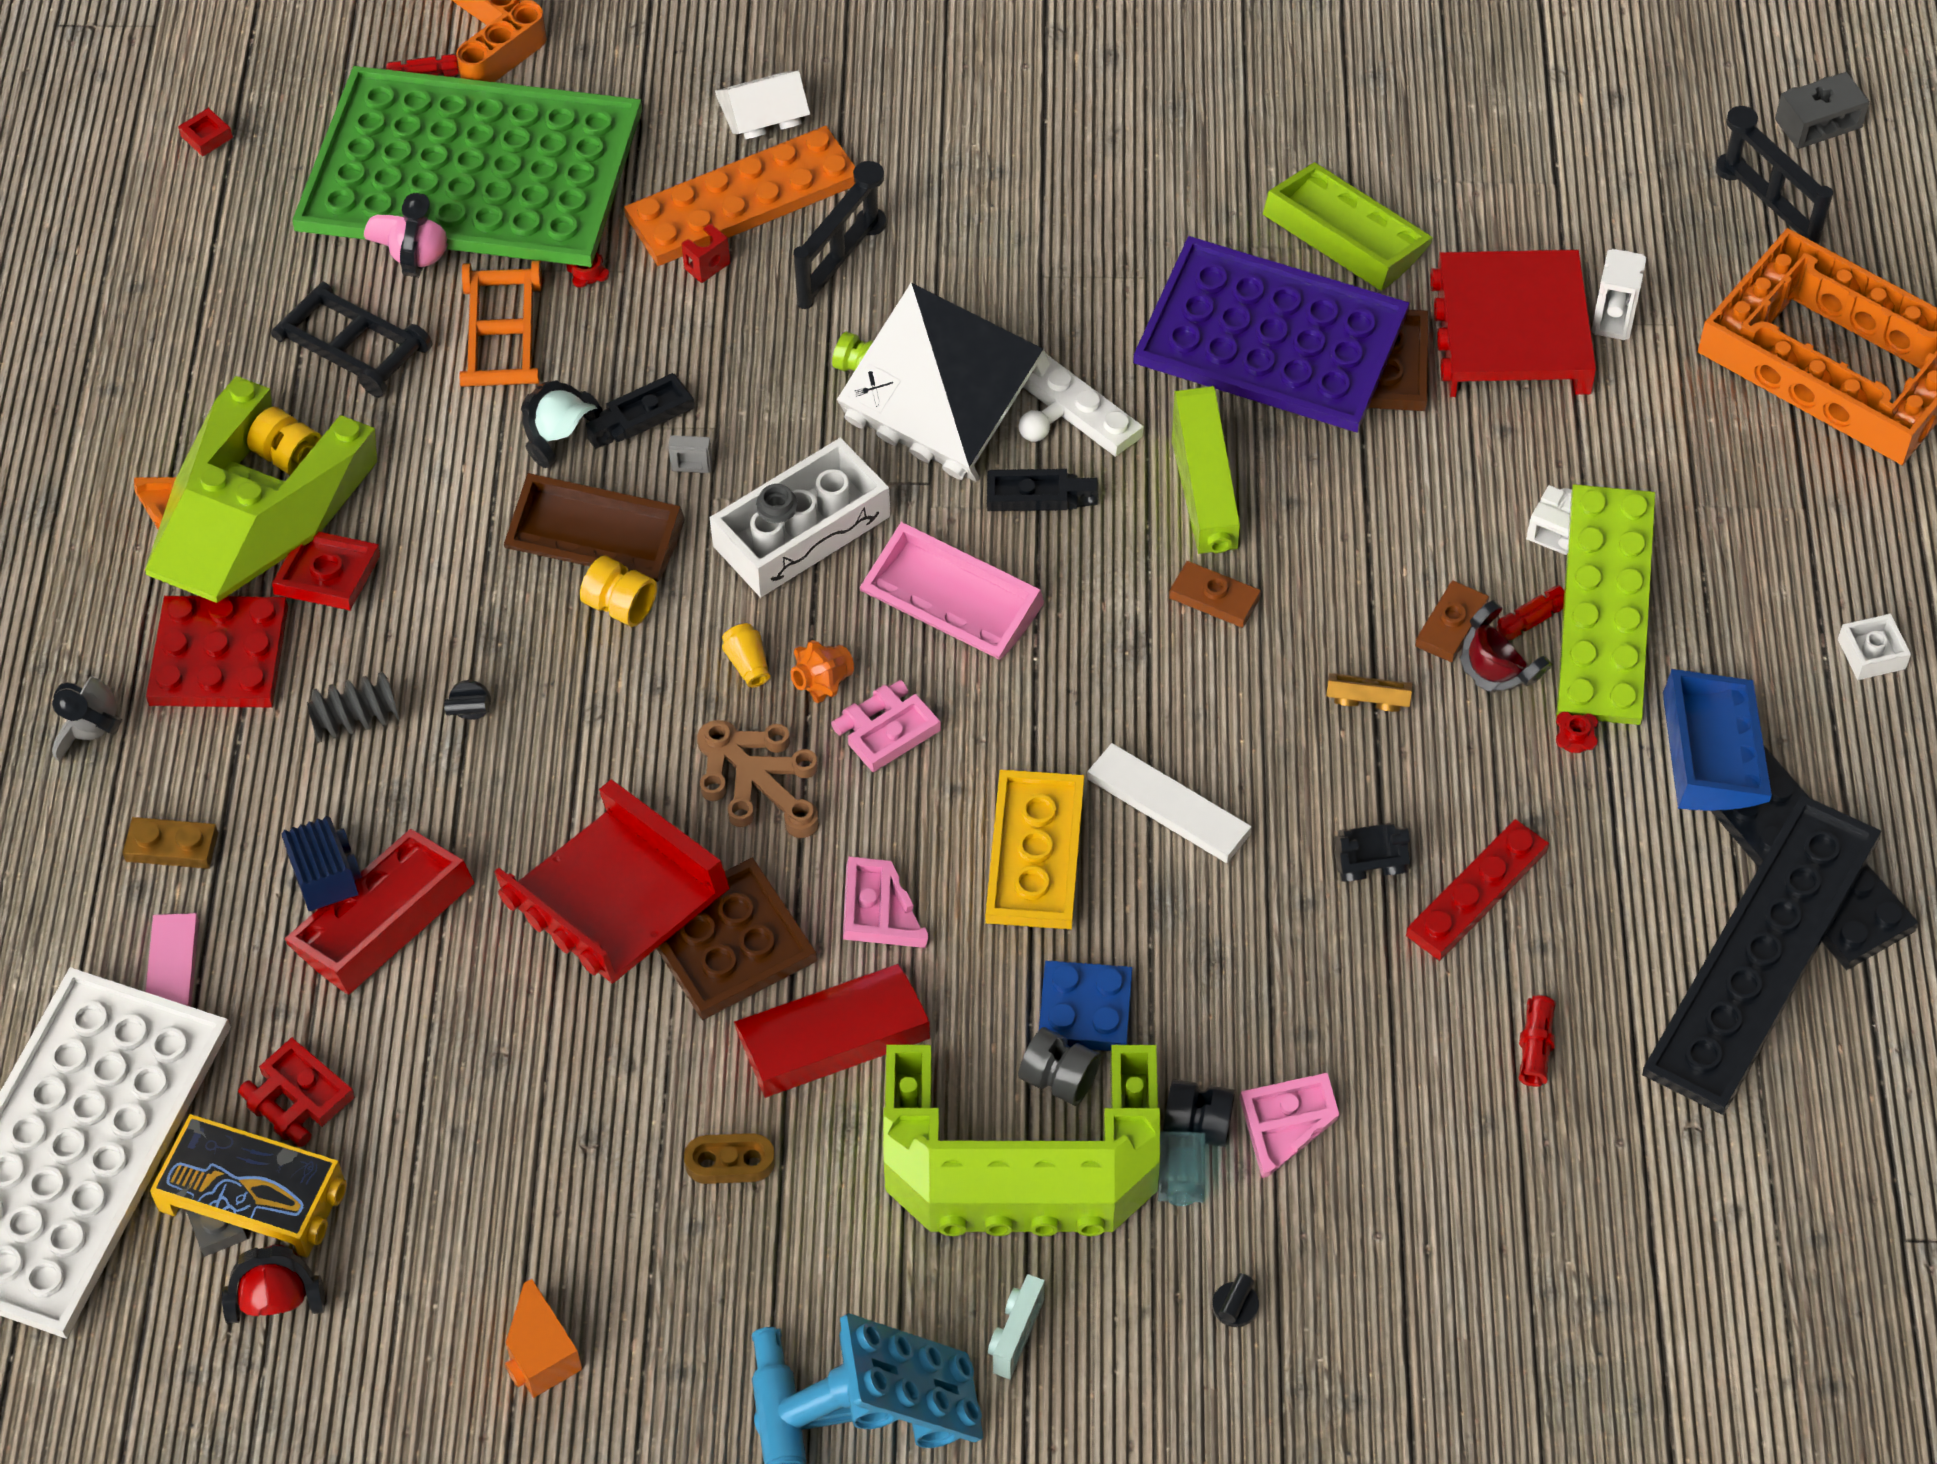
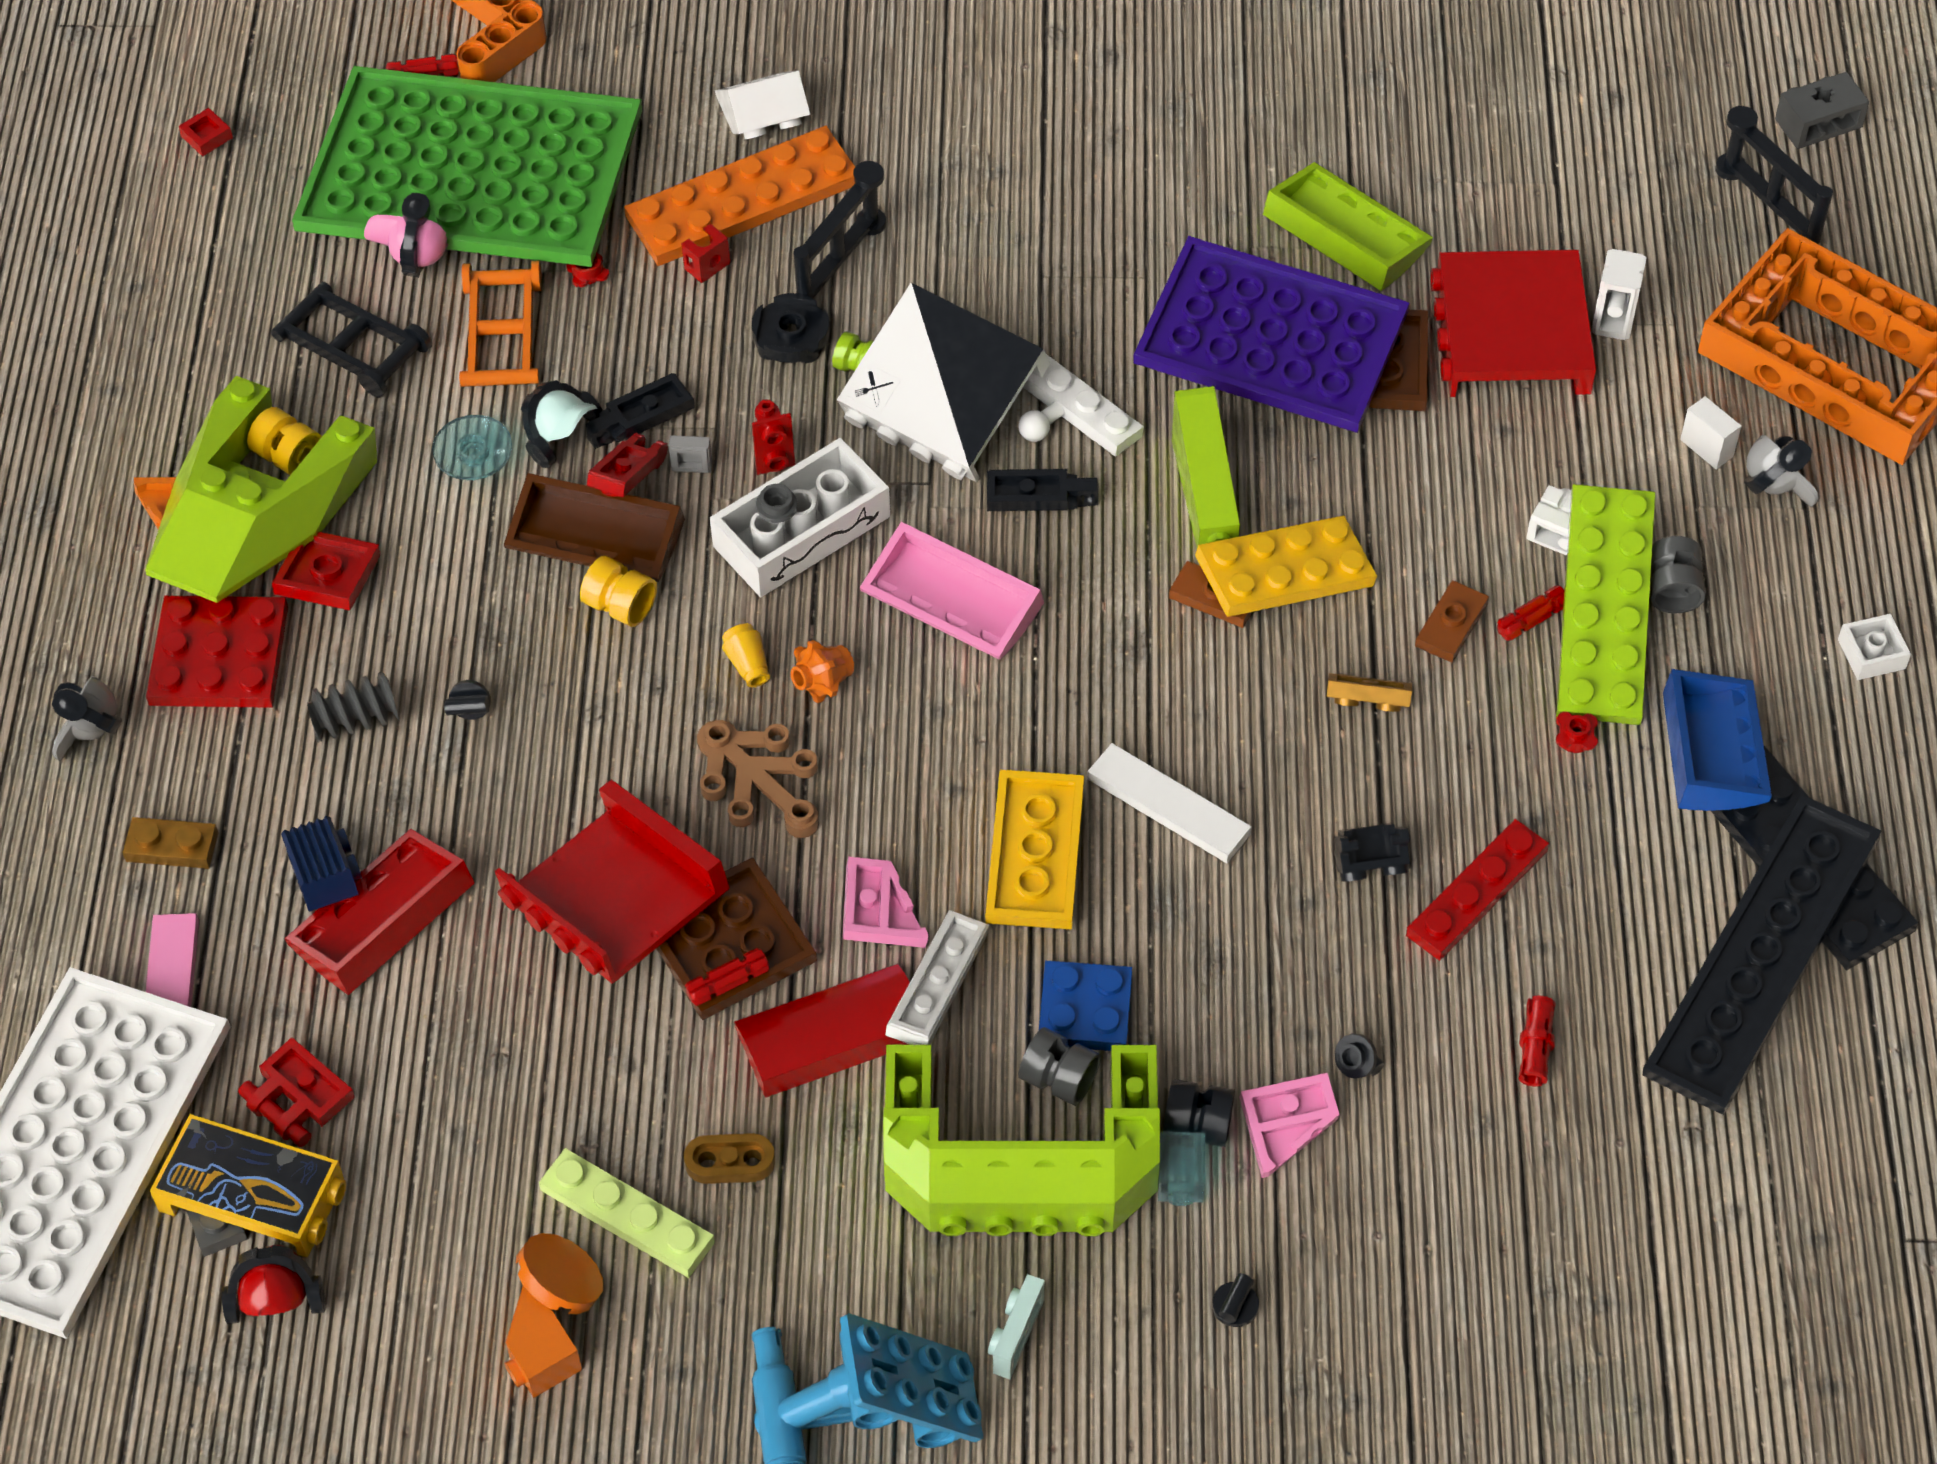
bright pink plate [831,680,941,772] -> none
cap [1460,600,1553,693] -> none
none -> clear light blue dish [432,415,512,480]
none -> orange tile [516,1233,603,1315]
none -> yellowish green plate [539,1148,715,1278]
none -> red hinge [587,433,668,498]
none -> red axle [685,948,769,1006]
none -> red hinge [751,399,795,475]
none -> black plate [752,293,830,363]
none -> white tile [885,910,989,1045]
none -> yellow plate [1195,515,1377,617]
none -> black plate [1335,1033,1385,1079]
none -> dark grey wheel [1650,536,1705,613]
none -> white piece [1680,396,1742,469]
none -> cap [1744,434,1819,507]

